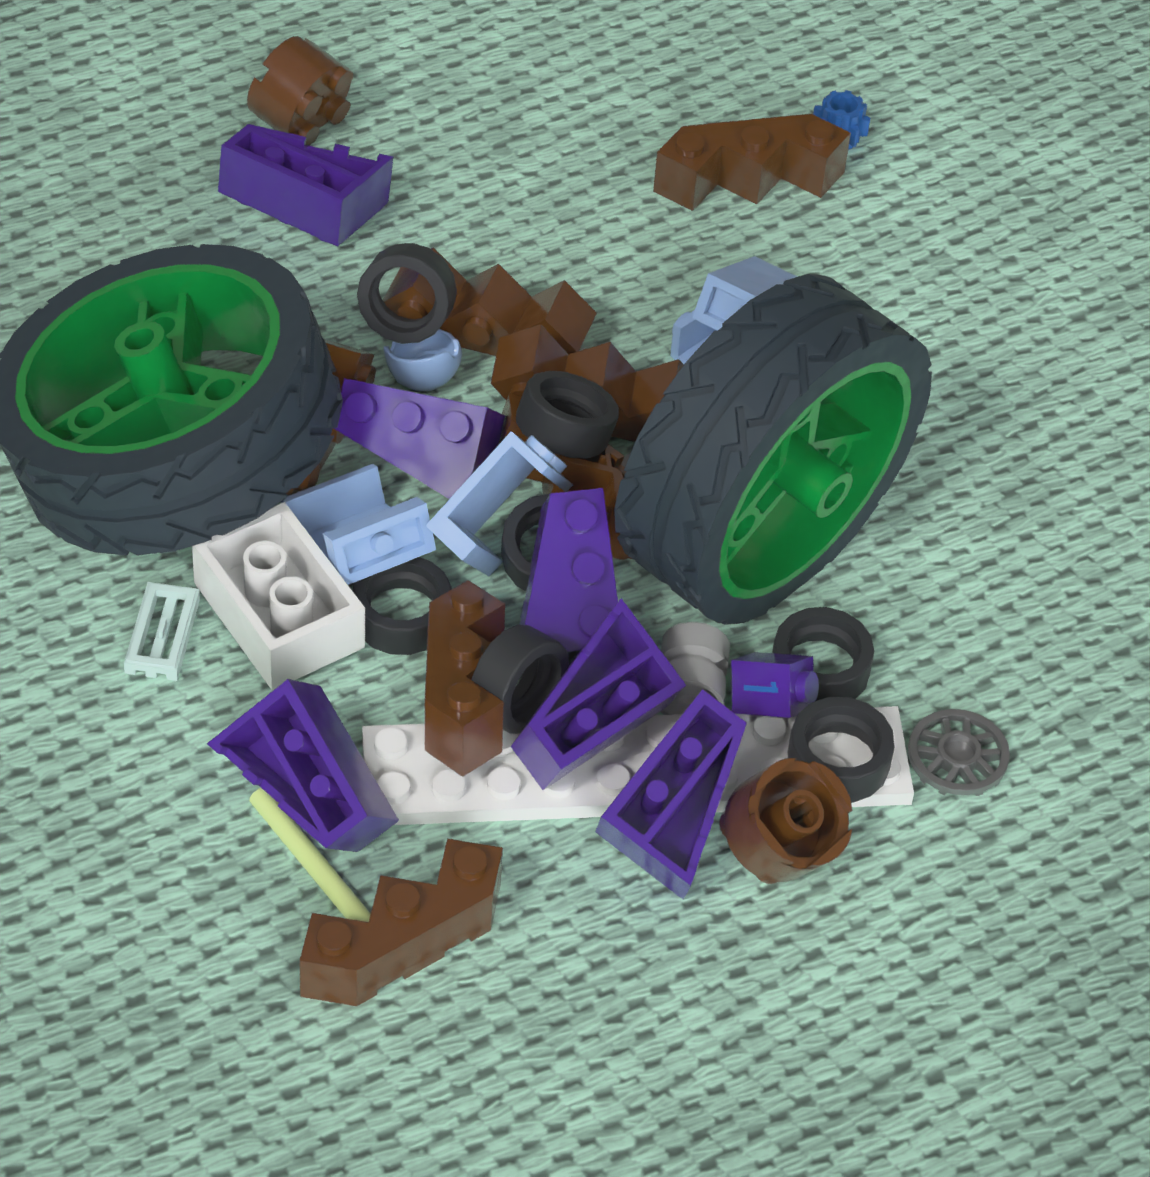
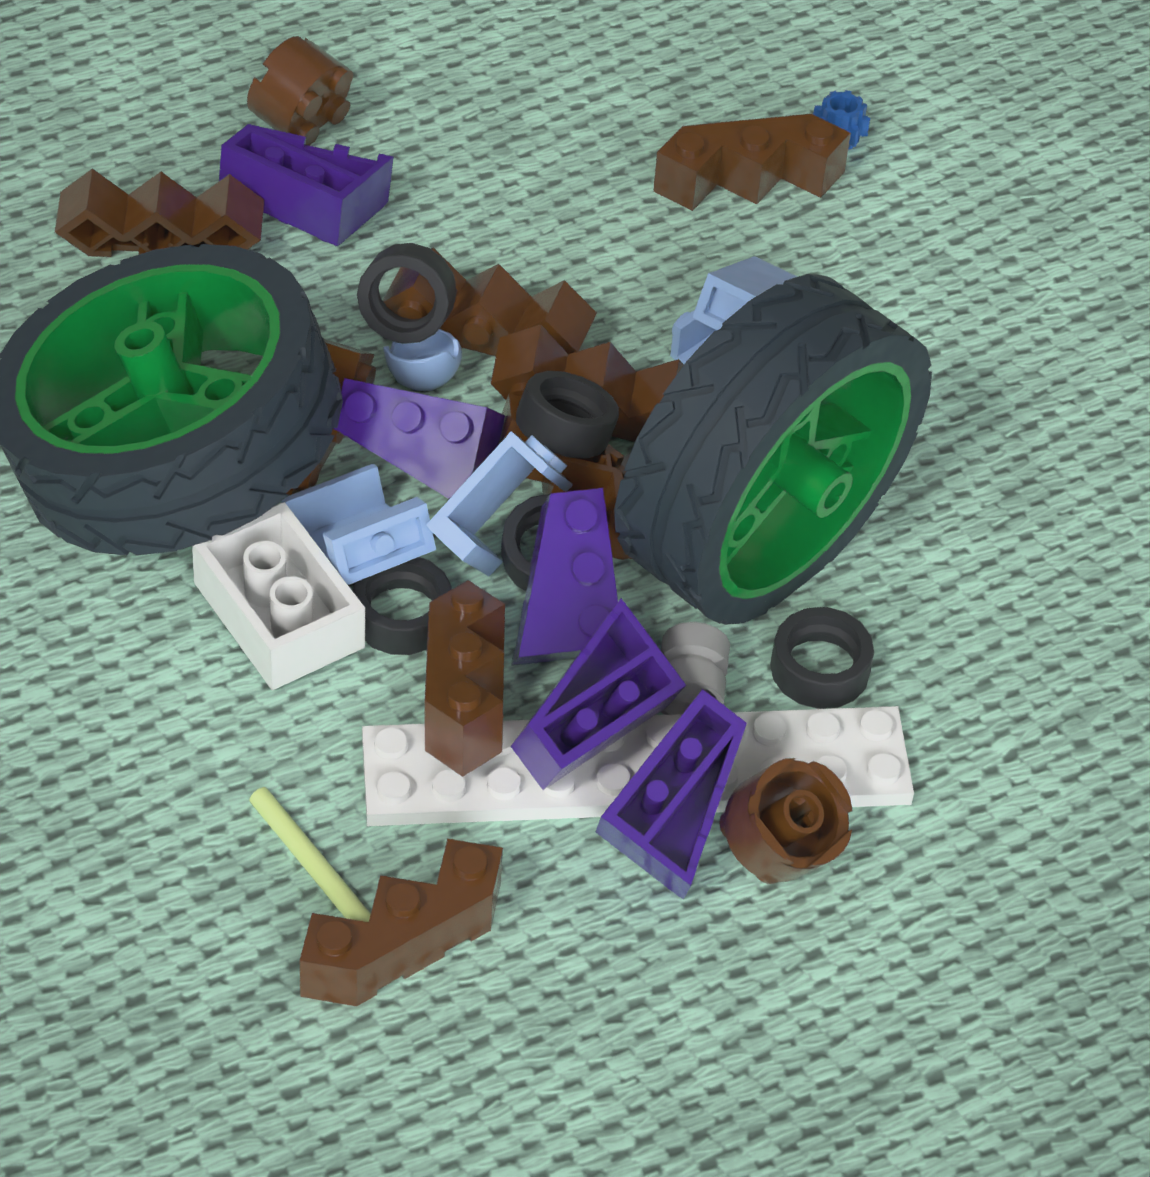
light aqua tile [124,582,200,681] -> none
dark purple wedge [207,679,399,852] -> none
black tyre [472,624,569,734] -> none
dark purple brick [731,652,819,718] -> none
black tyre [787,697,895,803] -> none
flat silver wheel [908,709,1010,796] -> none
none -> reddish brown brick [55,168,264,257]

